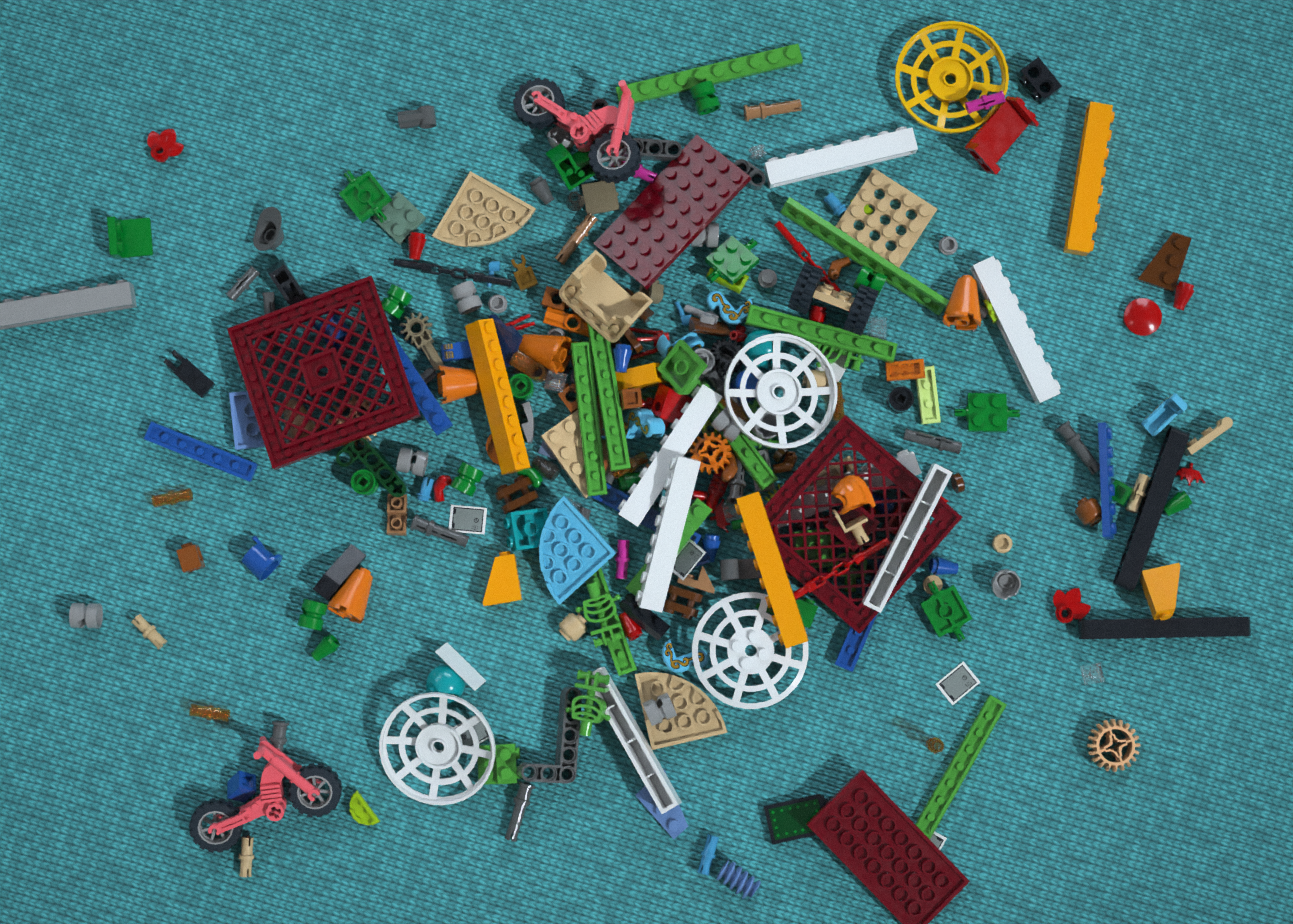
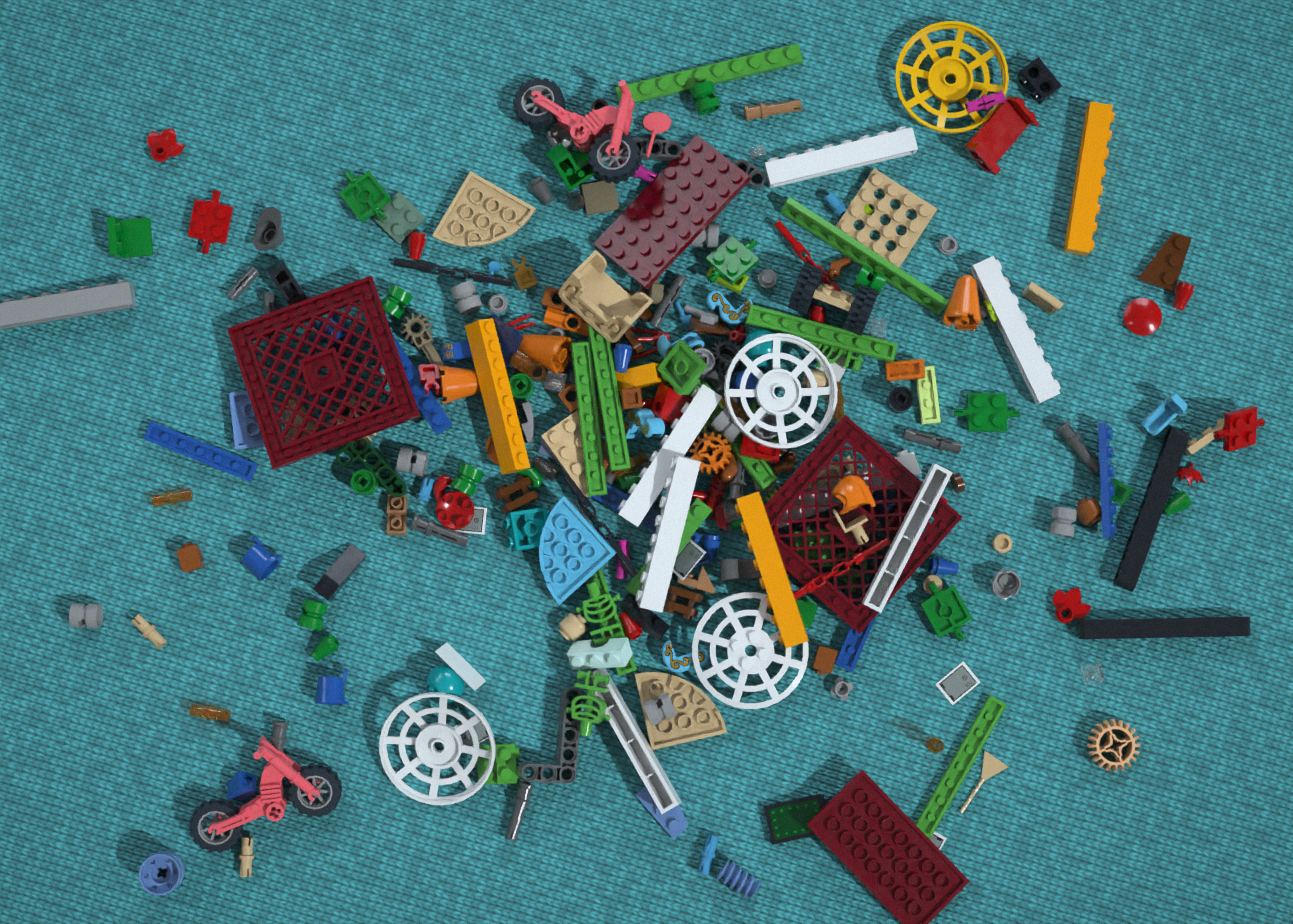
black hinge [163,350,215,398] -> none
orange cone [327,567,373,624] -> none
lime plate [349,790,380,825] -> none
dark grey piece [398,105,437,129] -> none
light orange slope [483,551,523,606] -> none
medium nougat pin [555,212,598,265] -> none
tan pin [1125,473,1151,513] -> none
light orange slope [1139,563,1180,620] -> none
none -> medium blue wheel [139,851,185,896]
none -> red plate [188,190,233,255]
none -> blue hat [315,668,349,705]
none -> red plate [418,363,440,395]
none -> red dish [436,491,474,530]
none -> black piece [562,474,638,578]
none -> light aqua arch [567,638,633,670]
none -> coral piece [643,112,671,158]
none -> dark grey pin [648,274,687,329]
none -> red plate [739,435,780,463]
none -> dark orange brick [811,645,838,676]
none -> light grey plate [830,678,853,700]
none -> tan piece [959,750,1008,814]
none -> tan tile [1021,282,1064,315]
none -> light grey wheel [1048,507,1077,538]
none -> red plate [1213,406,1265,452]

